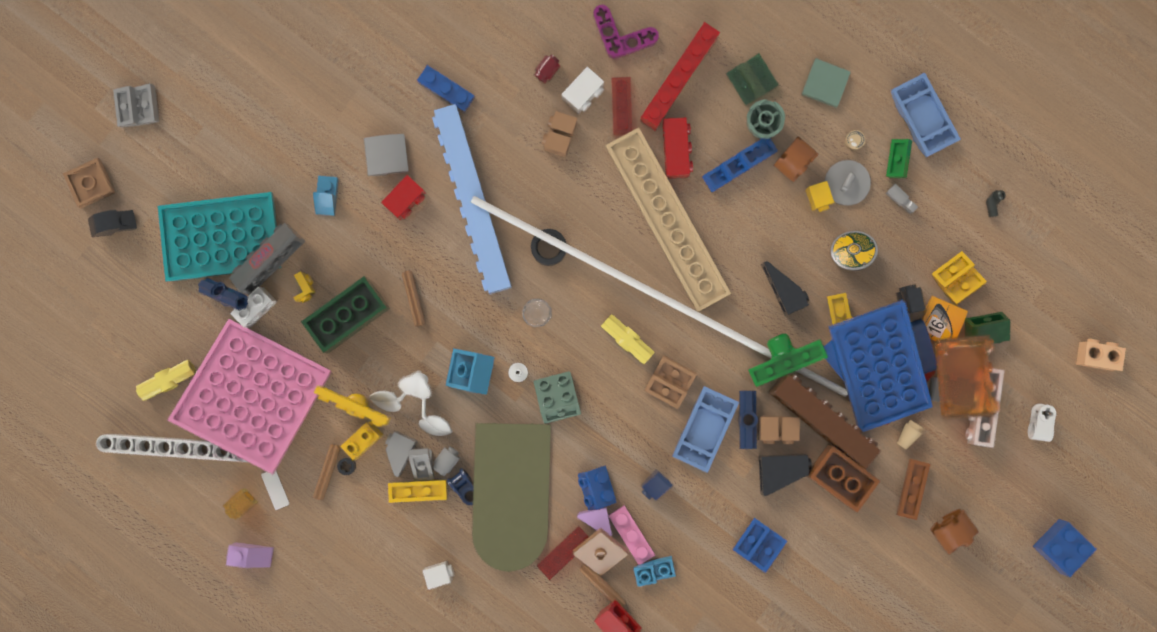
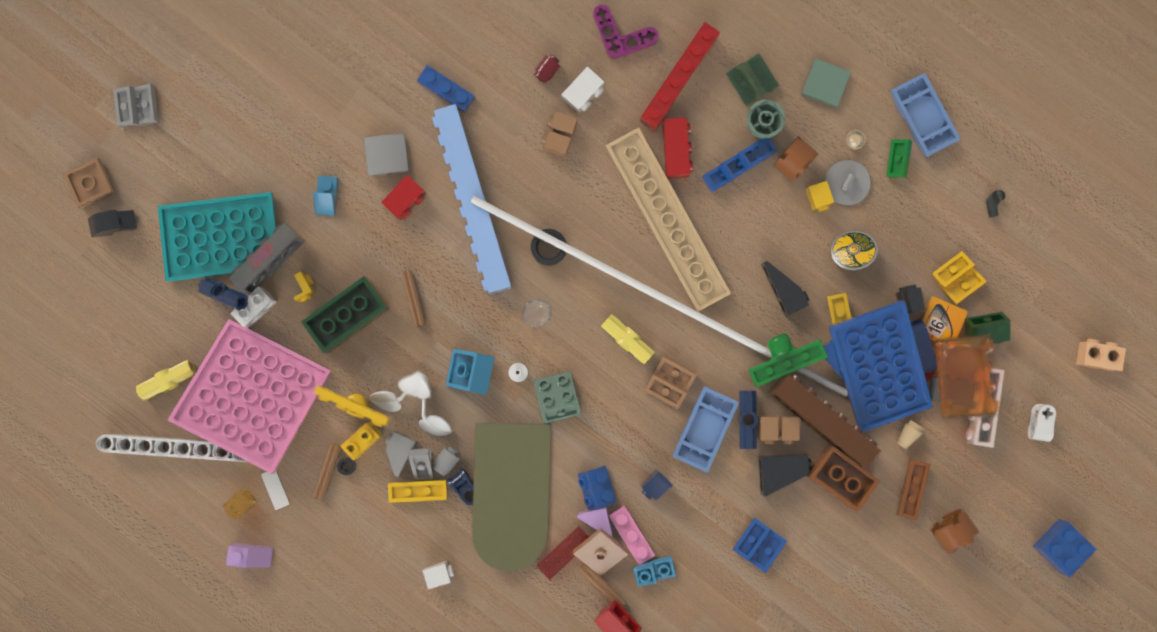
clear red plate [611,77,632,135] -> none
light grey bar [886,184,918,214] -> none

